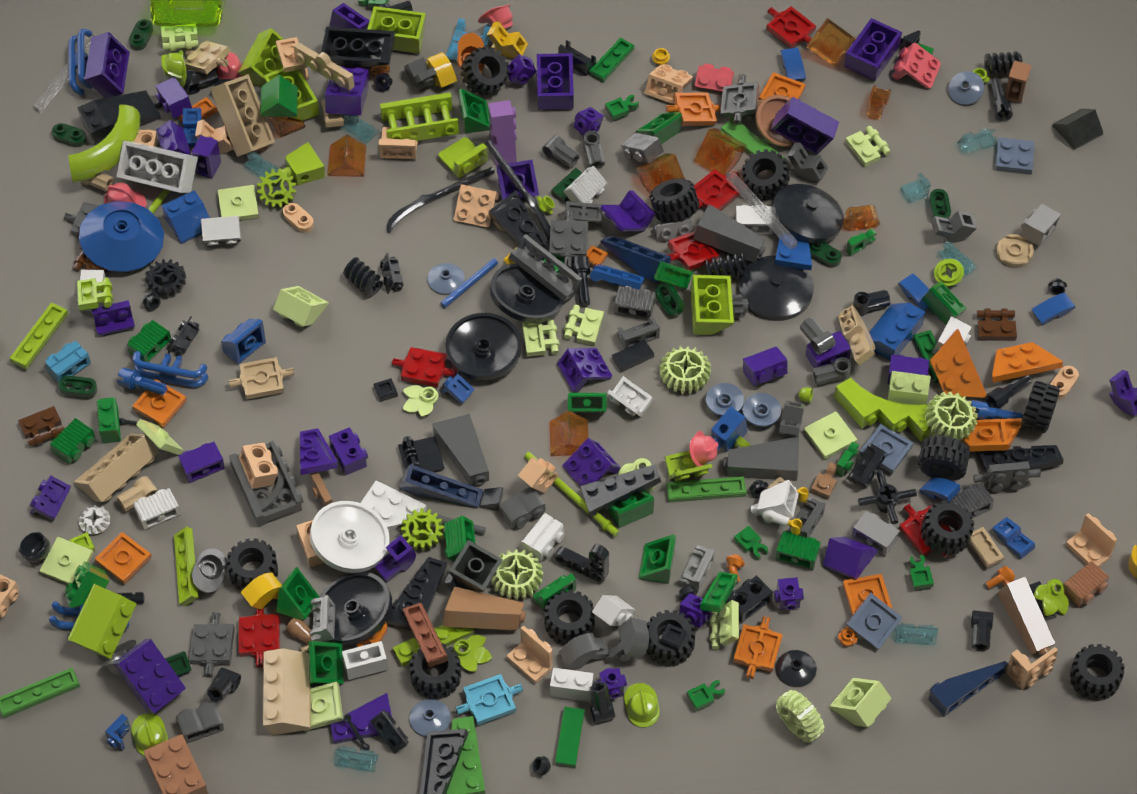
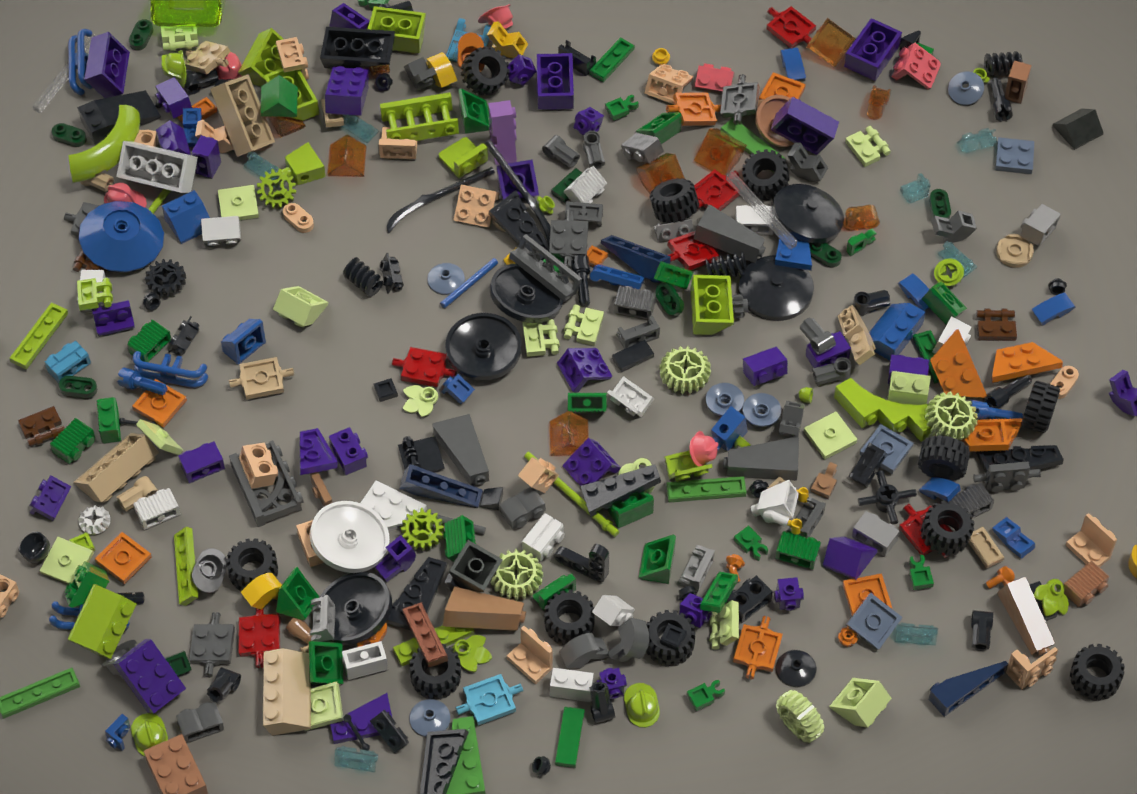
tan hinge [294,43,354,91] -> none
dark purple bracket [600,190,656,232] -> none
green plate [835,441,859,477] -> none

